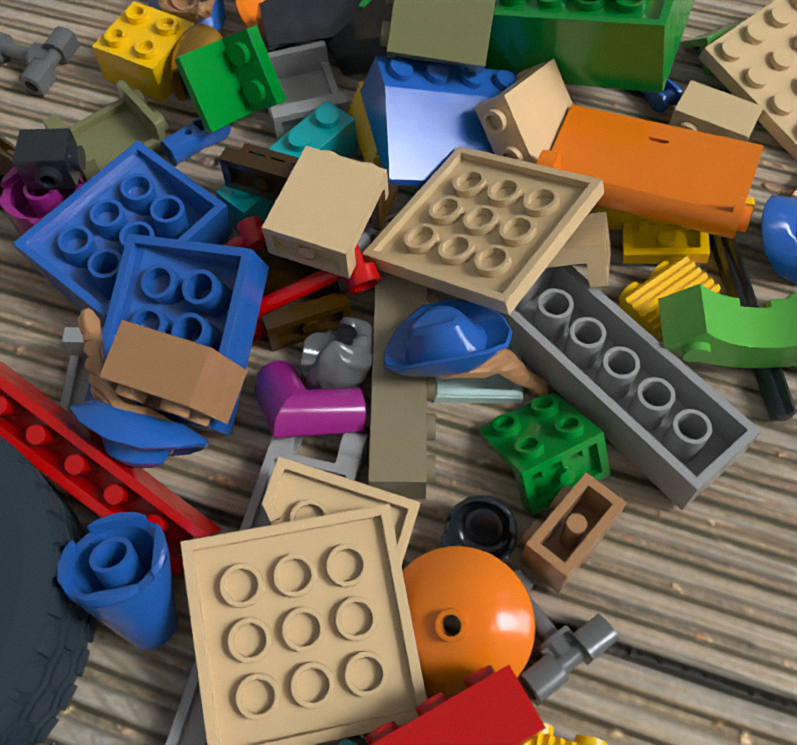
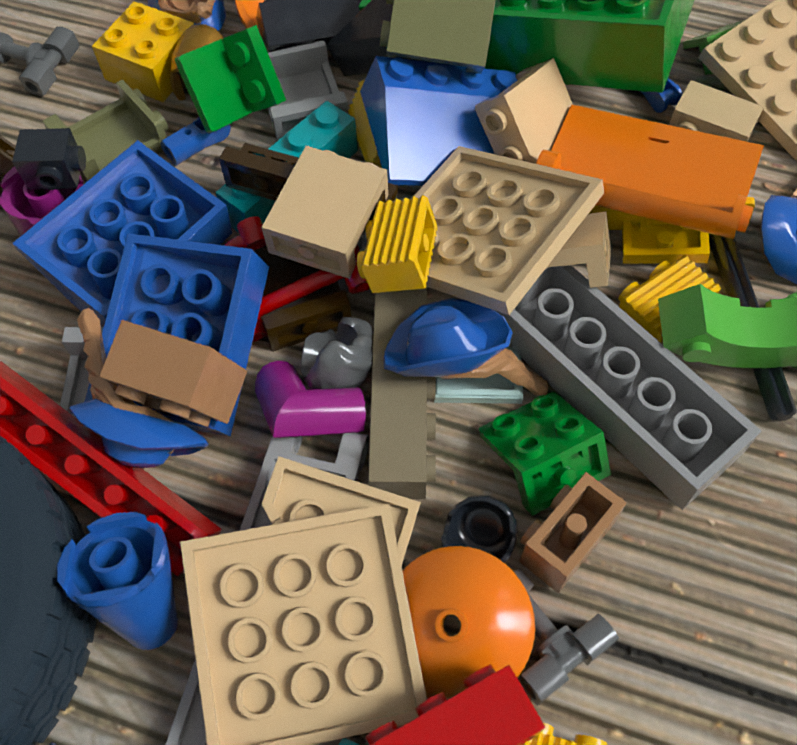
none -> yellow brick [357,195,438,293]

